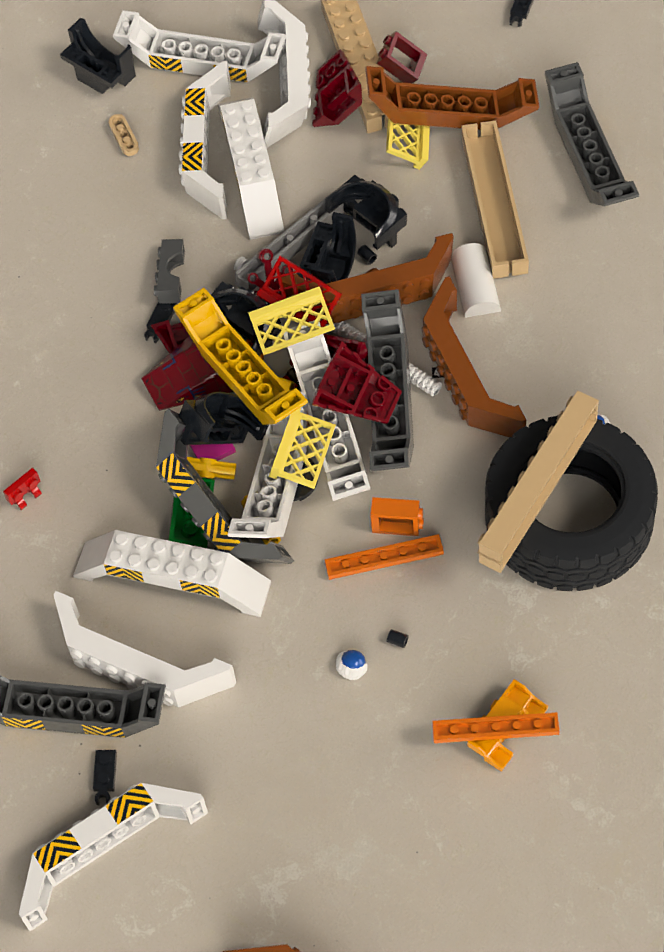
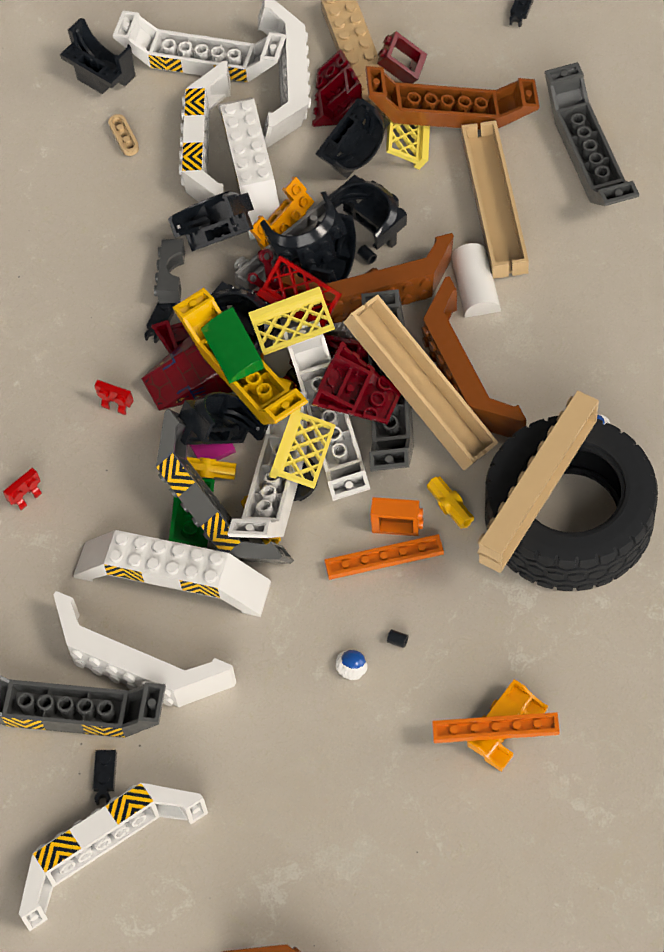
none -> red plate [94,380,133,415]
none -> black piece [168,190,254,251]
none -> green slope [201,307,264,384]
none -> light orange bracket [249,177,314,249]
none -> black piece [260,191,347,272]
none -> black piece [315,98,390,179]
none -> tan piece [343,295,499,470]
none -> yellow piece [427,476,474,529]

